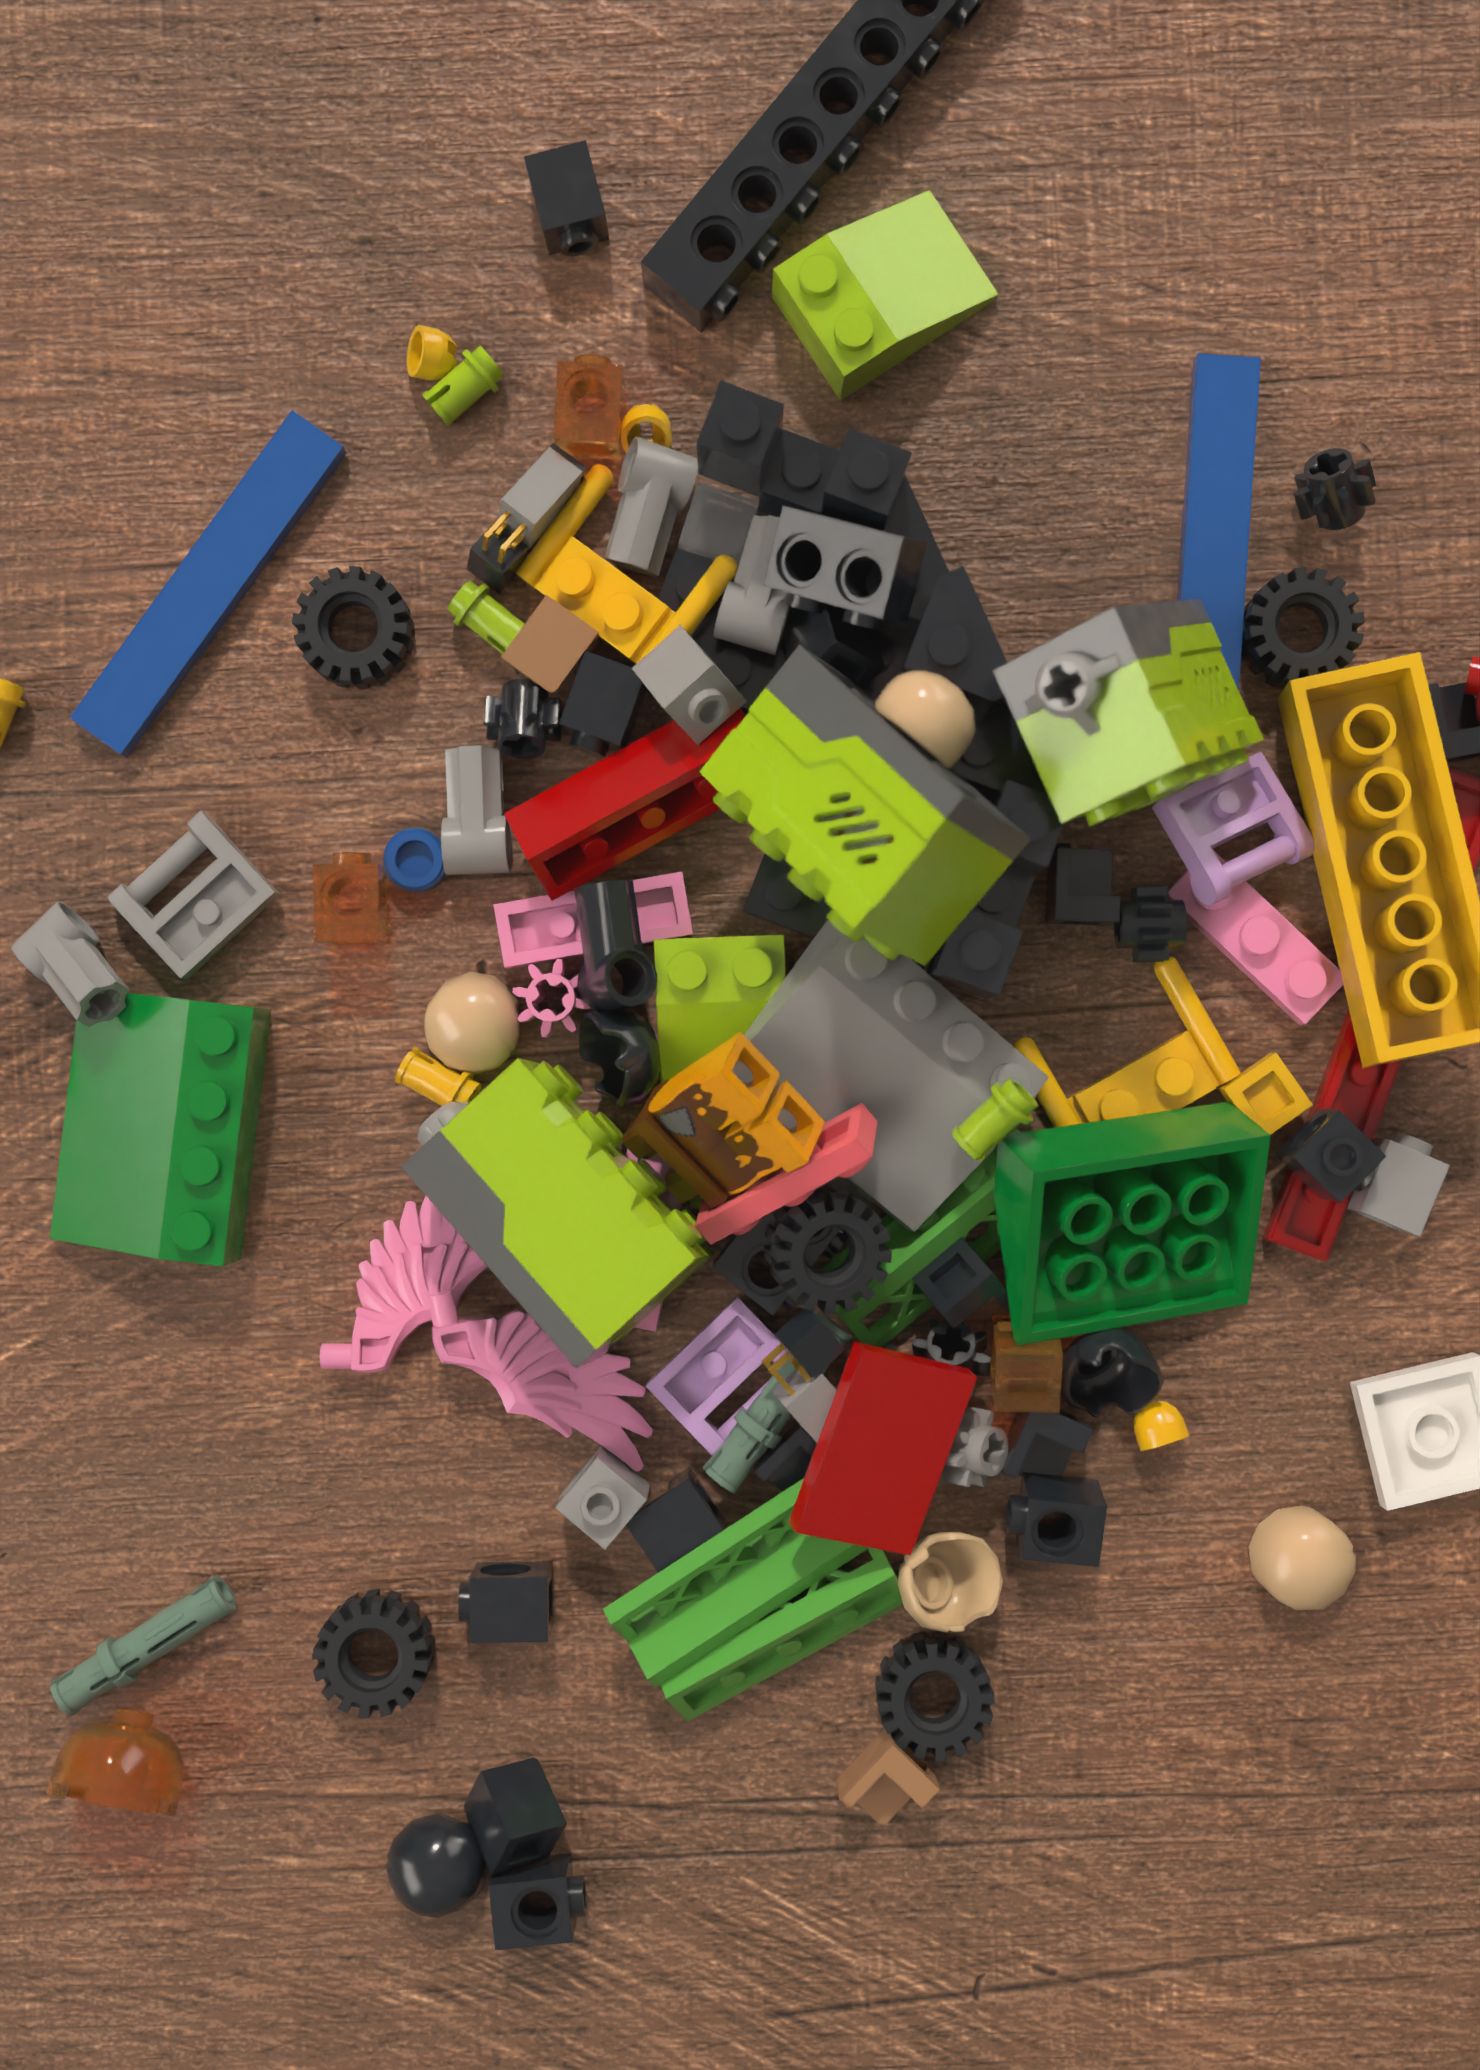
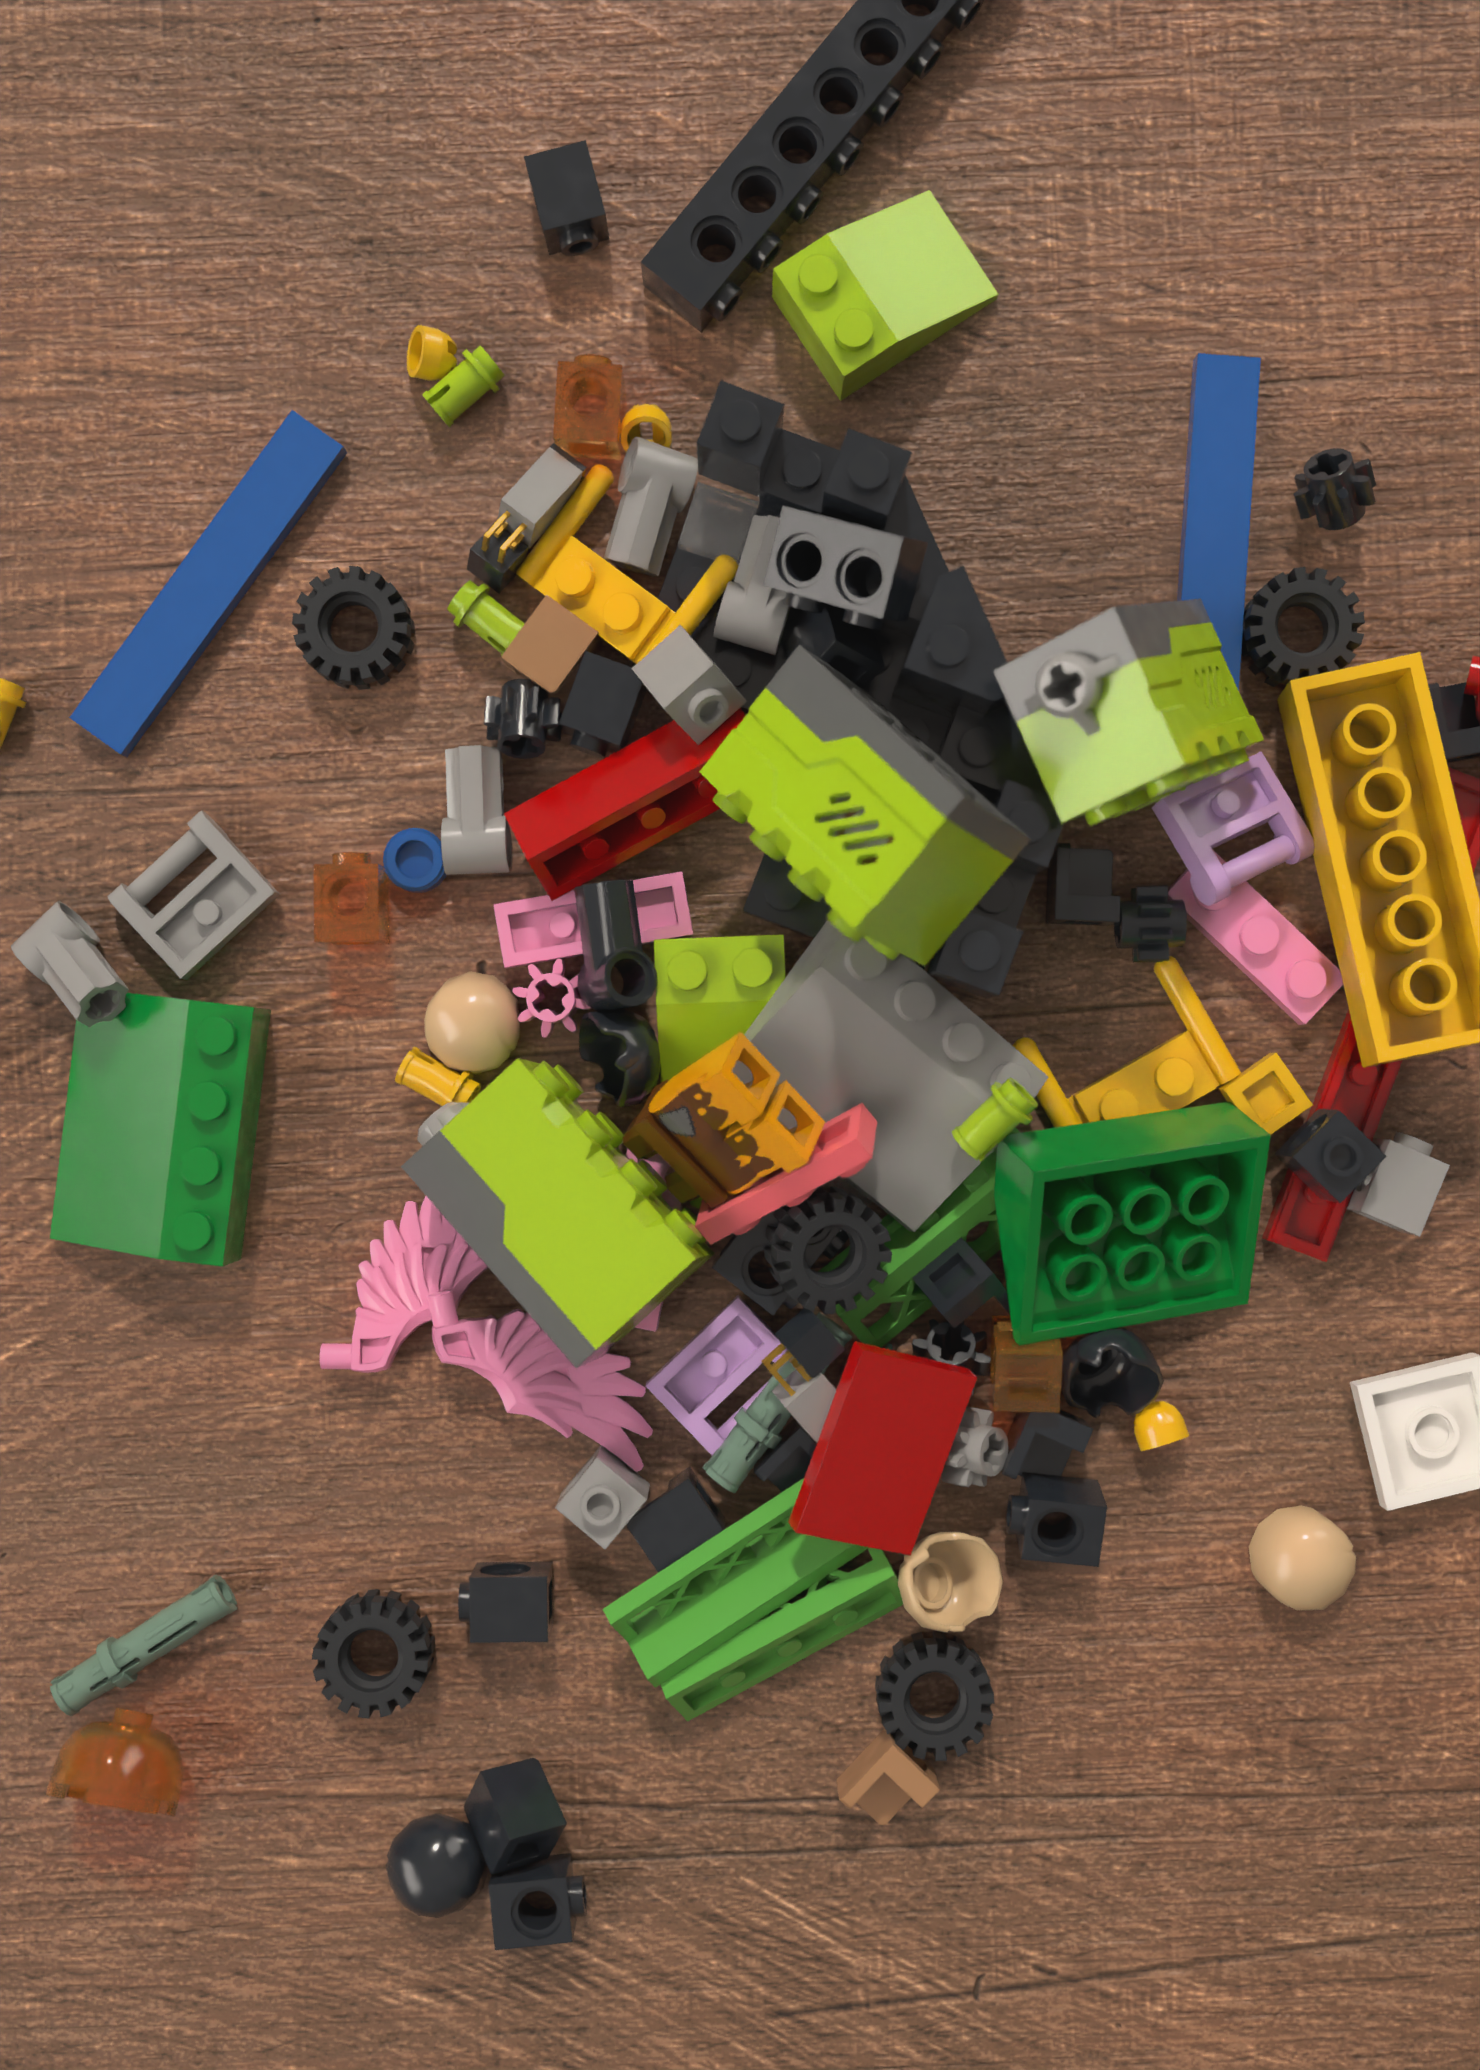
tan hair [875,671,975,769] -> none

